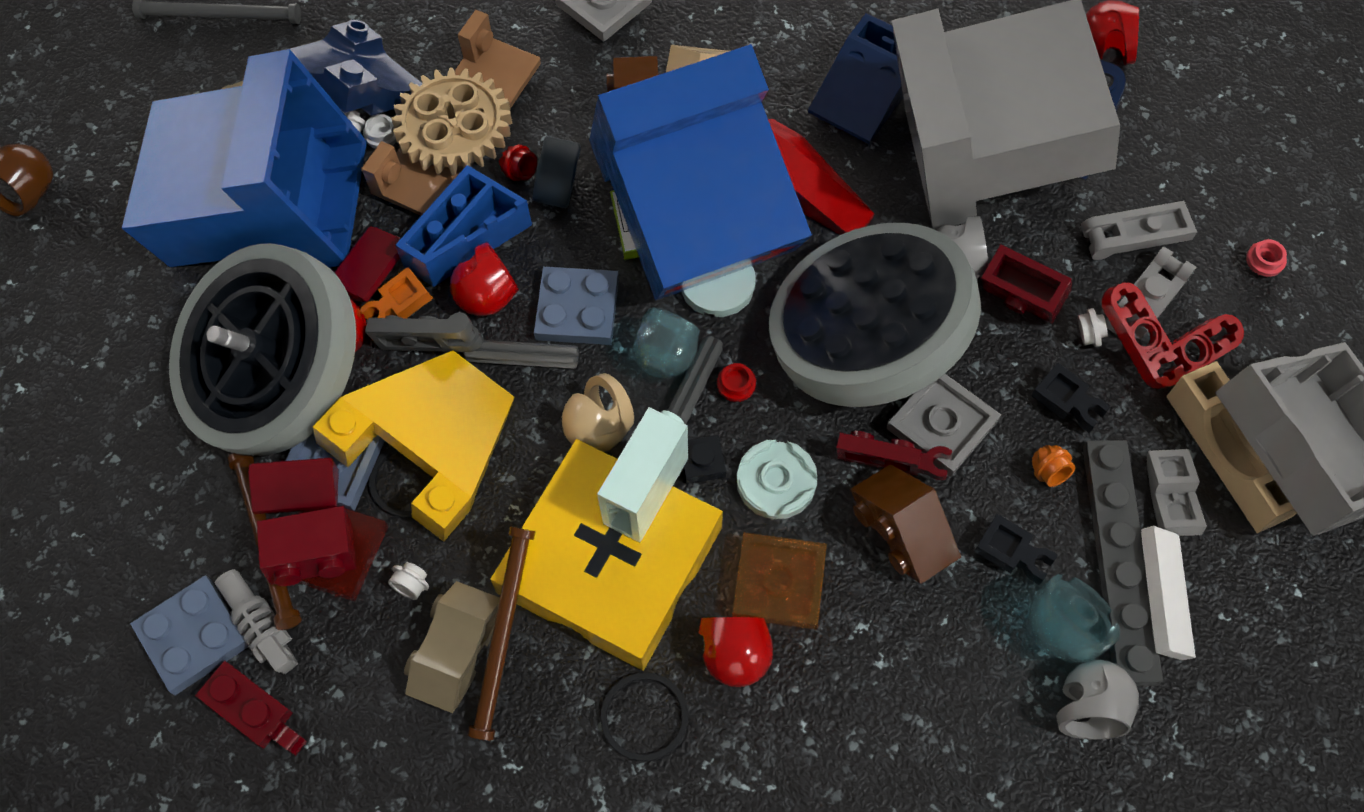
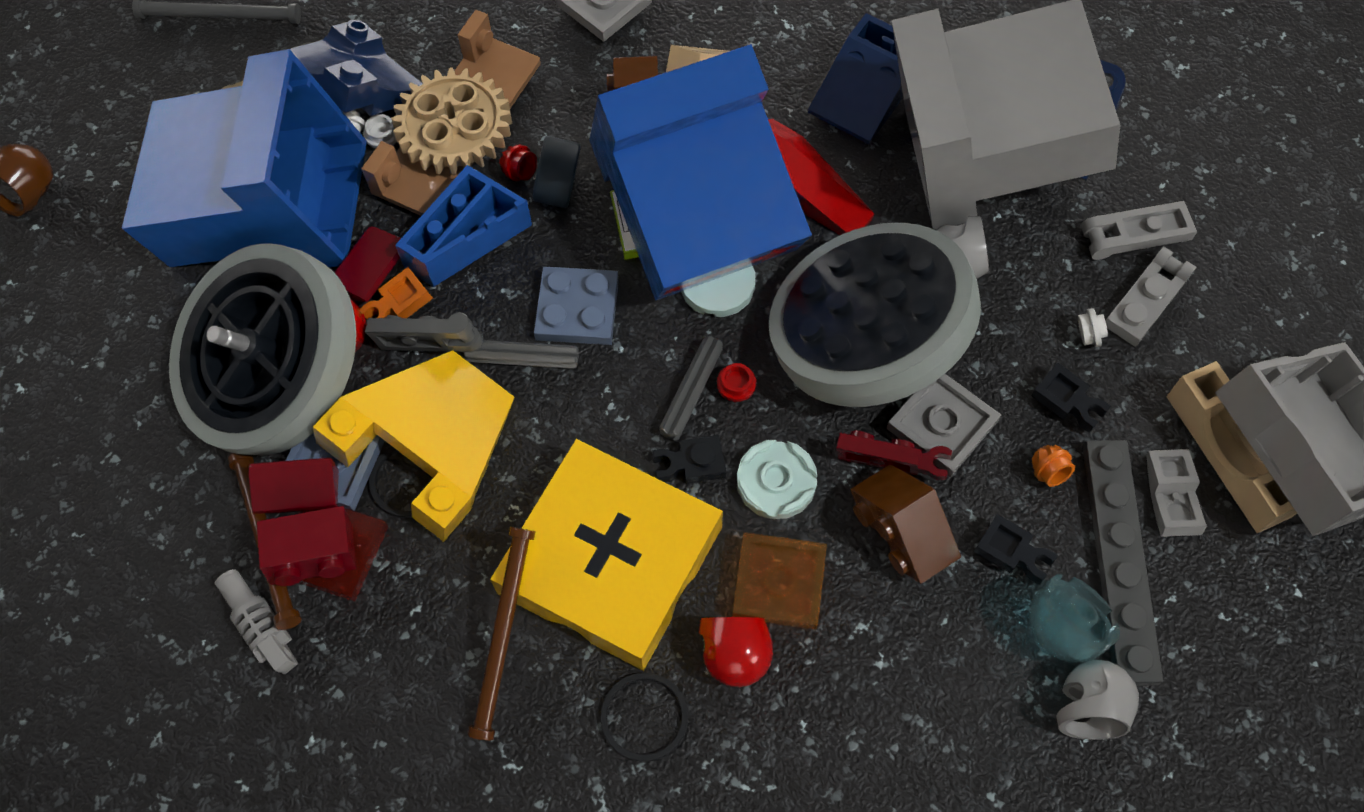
sand blue plate [130,575,249,695] -> none
dark red plate [195,660,307,756] -> none
white plate [388,562,429,600] -> none
dark tan brick [404,581,500,713] -> none
red helmet [450,242,519,316] -> none
tan helmet [562,373,634,452] -> none
light aqua brick [597,407,688,543] -> none
clear light blue helmet [633,307,700,378] -> none
dark red brick [981,244,1072,324] -> none
red helmet [1086,0,1139,65] -> none
red beam [1102,282,1244,389] -> none
white tile [1141,526,1196,660] -> none
coral plate [1246,239,1287,277] -> none

